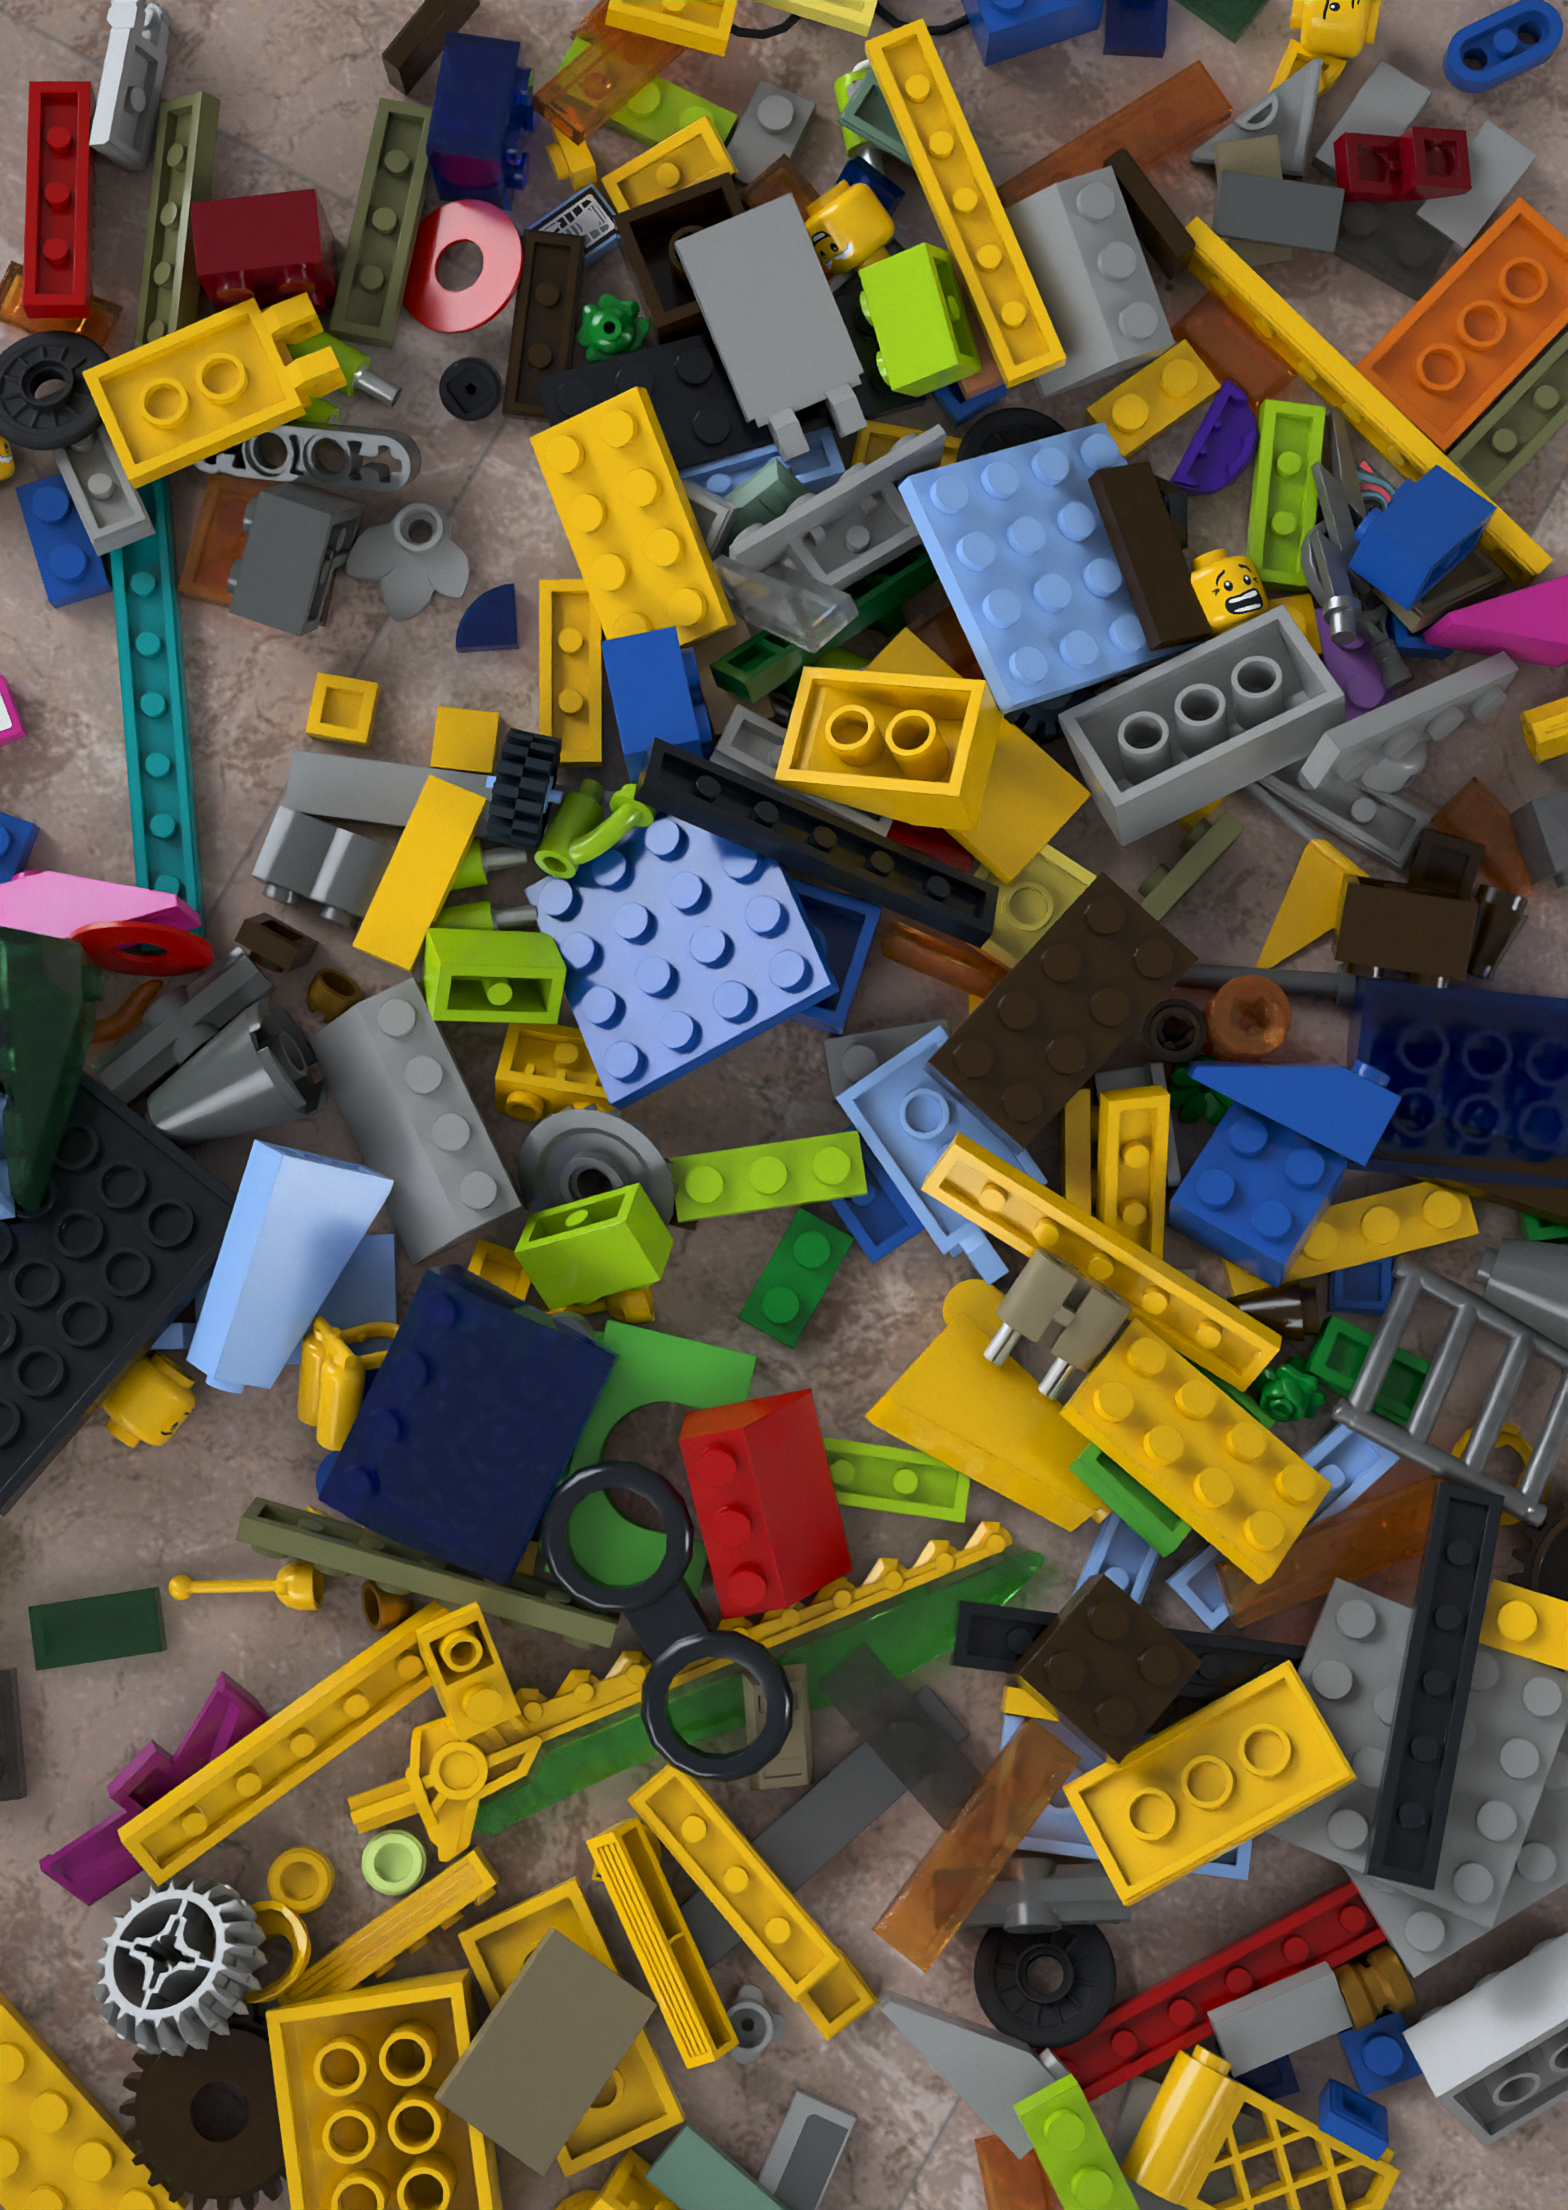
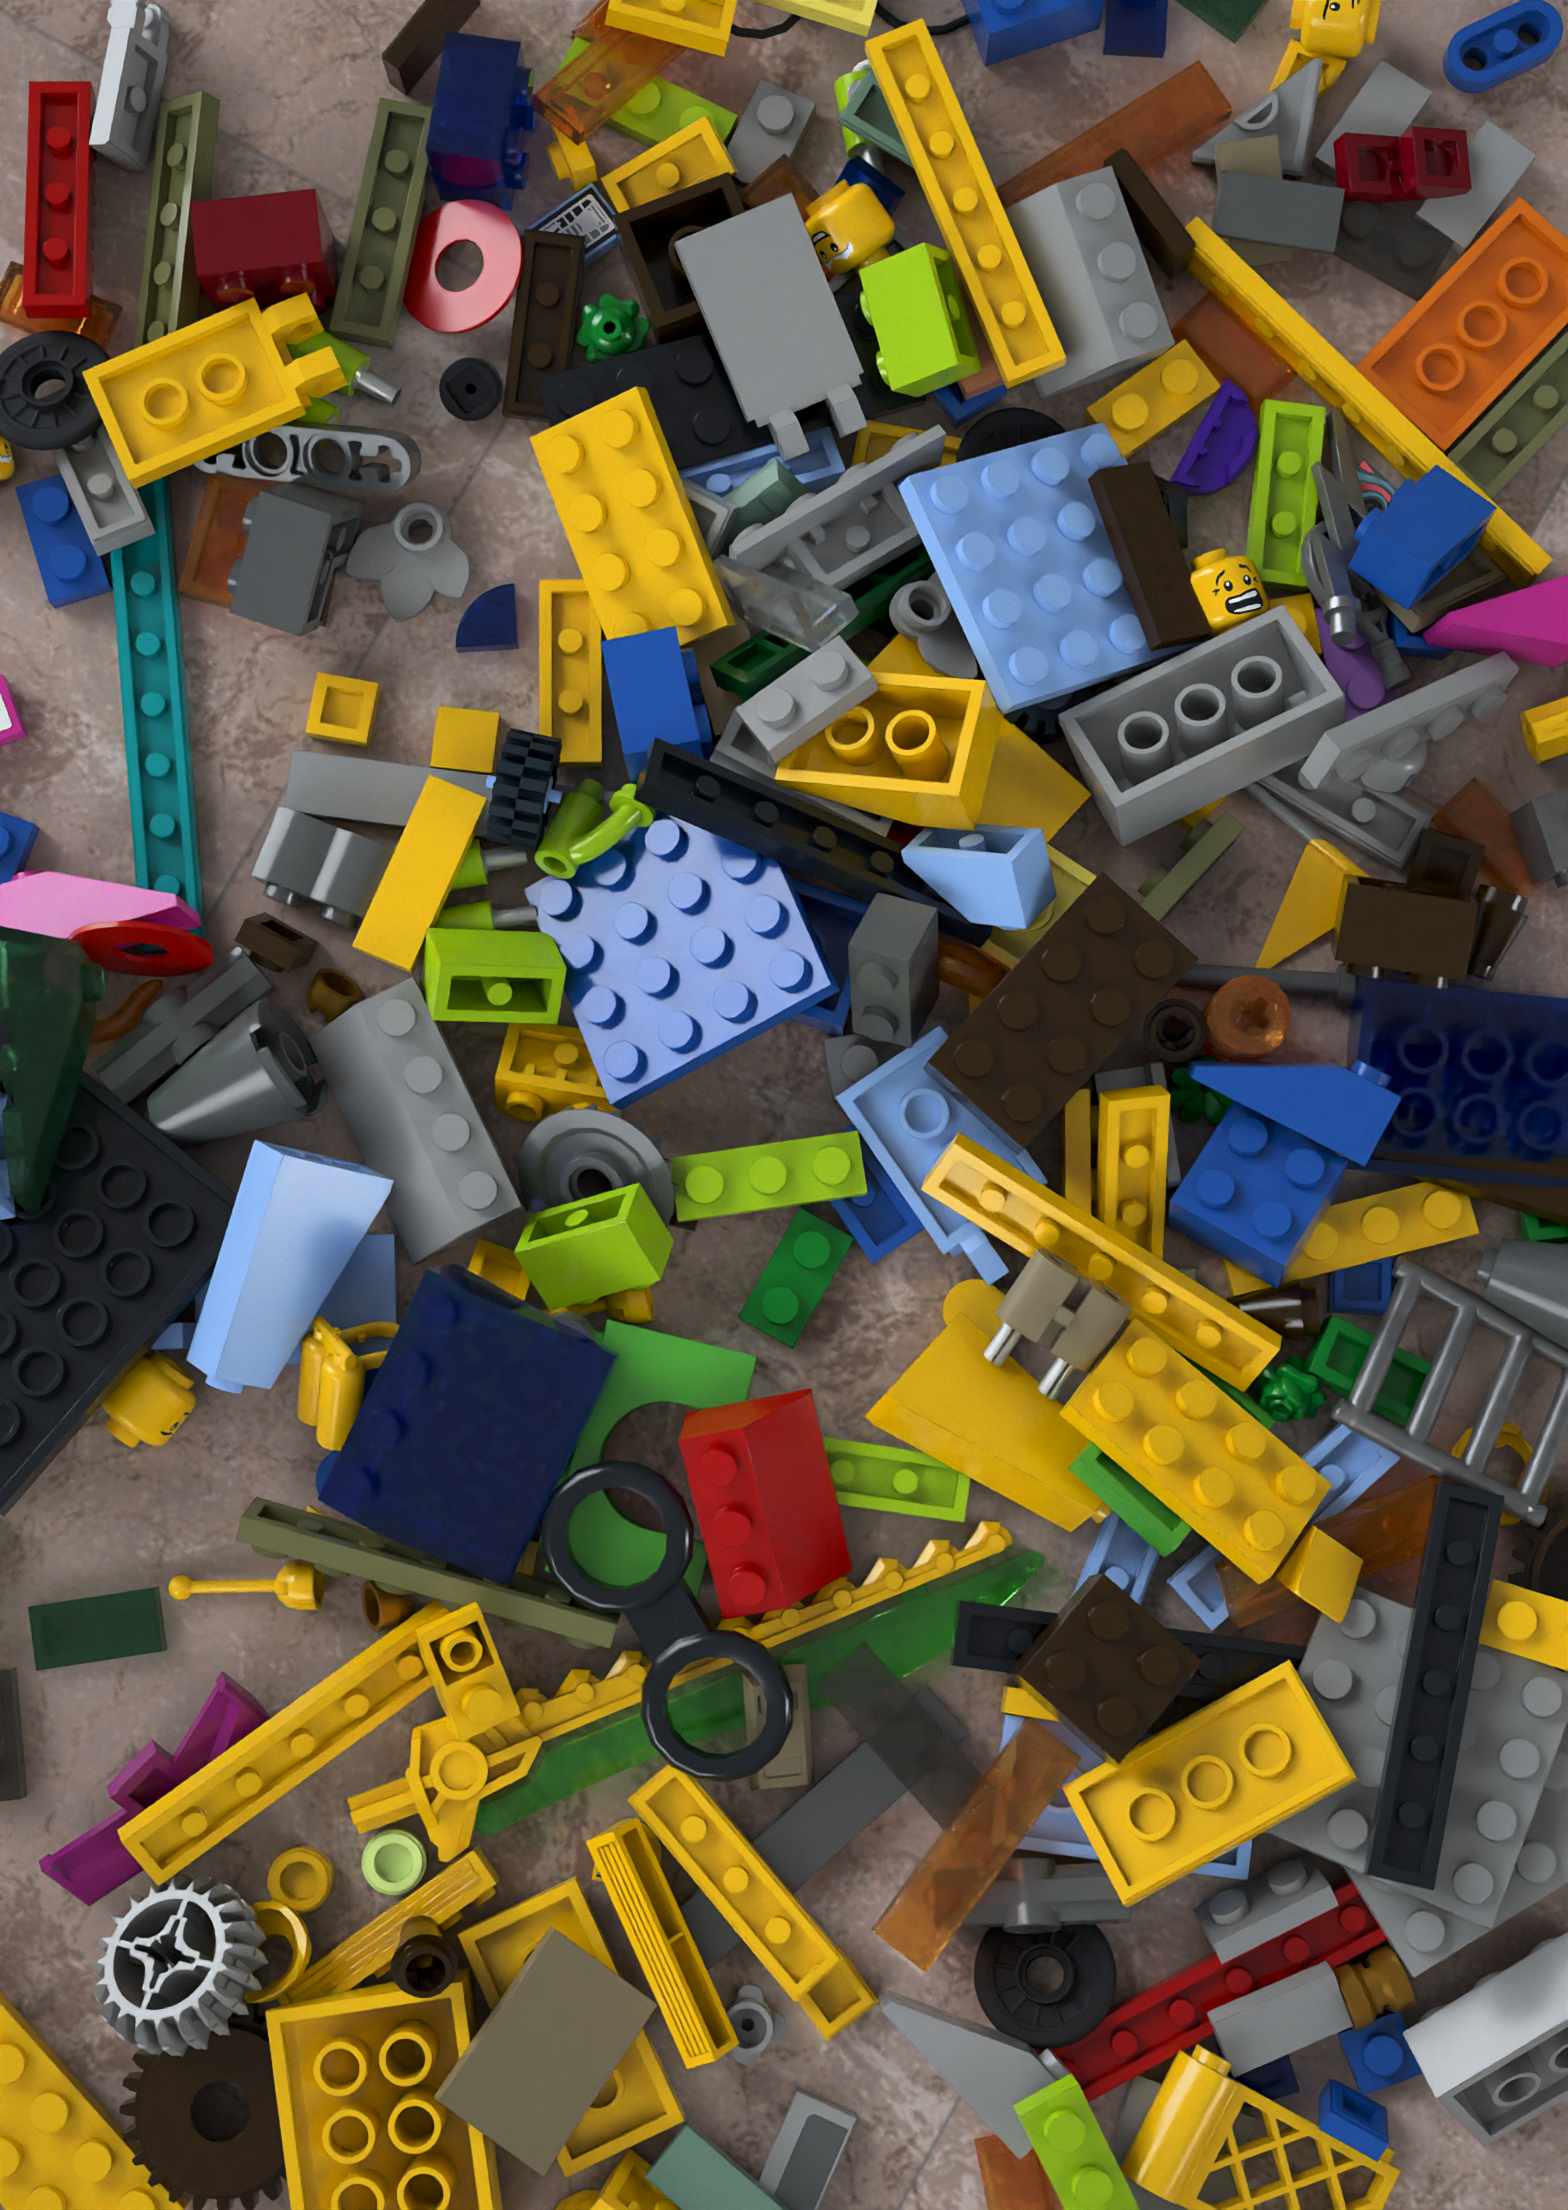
none -> dark brown cone [391,1915,458,1998]
none -> light grey plate [735,635,879,764]
none -> dark grey brick [848,892,939,1048]
none -> light grey plate [889,571,977,679]
none -> light blue slope [901,824,1057,930]
none -> light grey plate [1193,1852,1339,1964]
none -> yellow slope [1275,1525,1363,1624]

